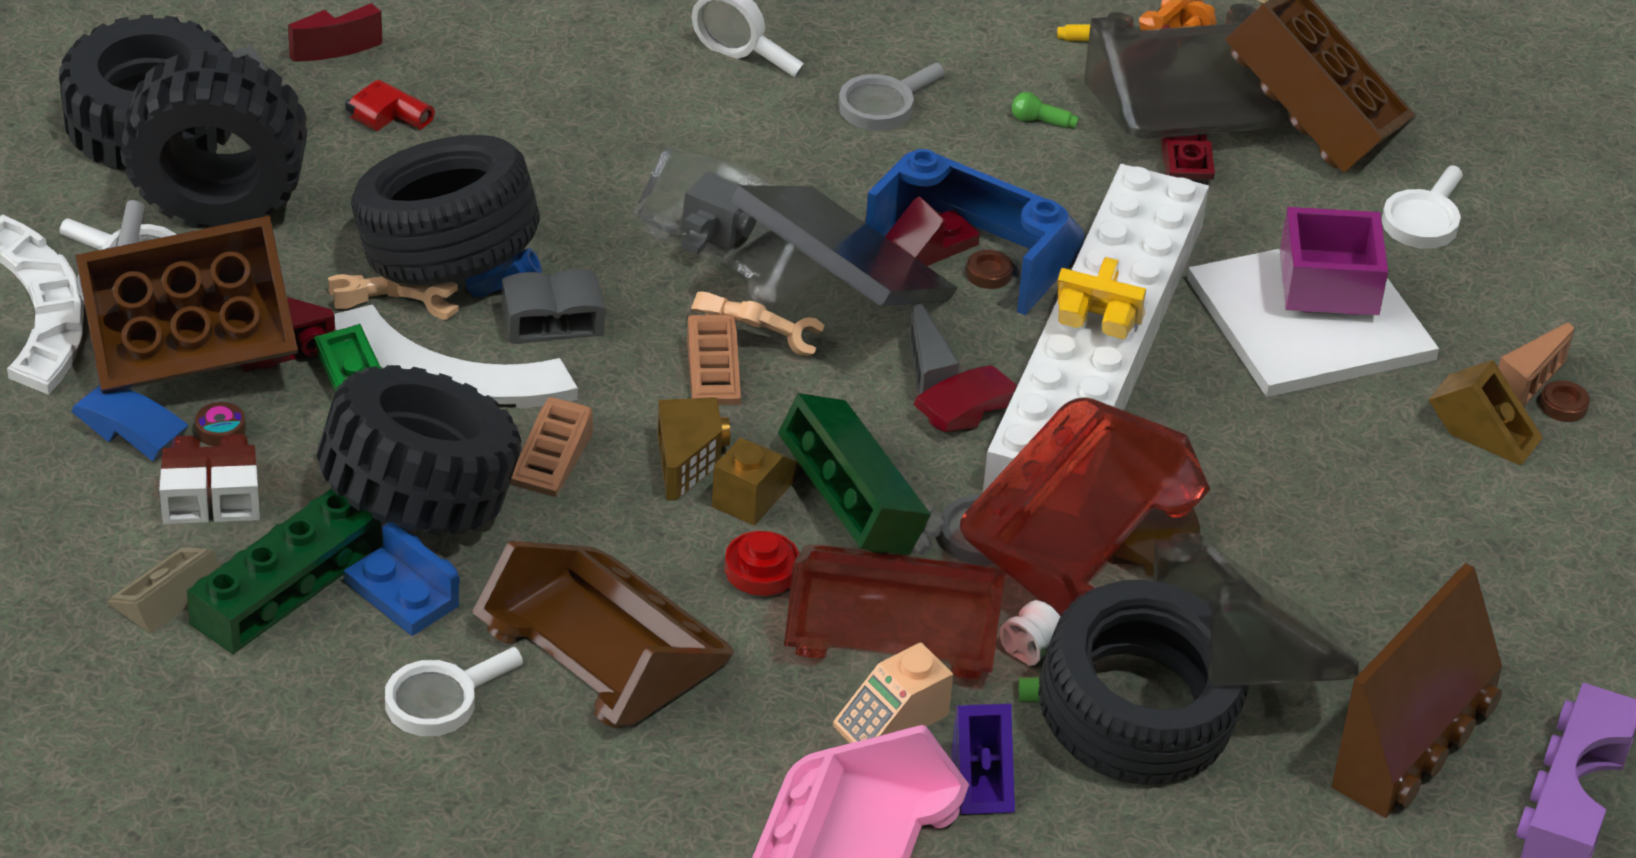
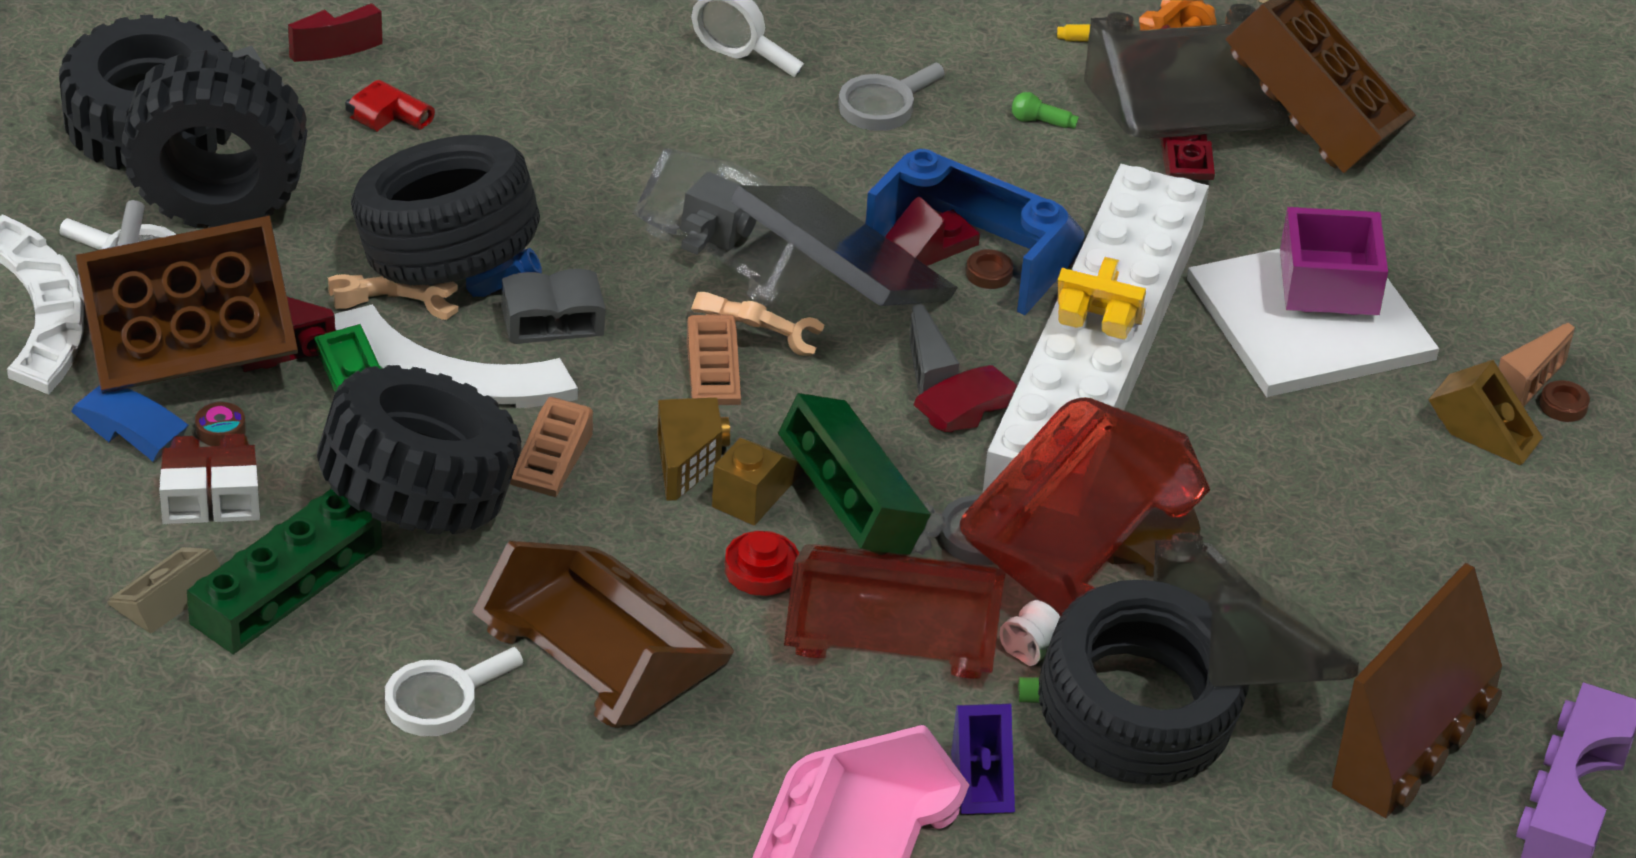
blue bracket [344,521,460,636] -> none
light nougat slope [833,642,953,743] -> none
white piece [1382,165,1463,248] -> none

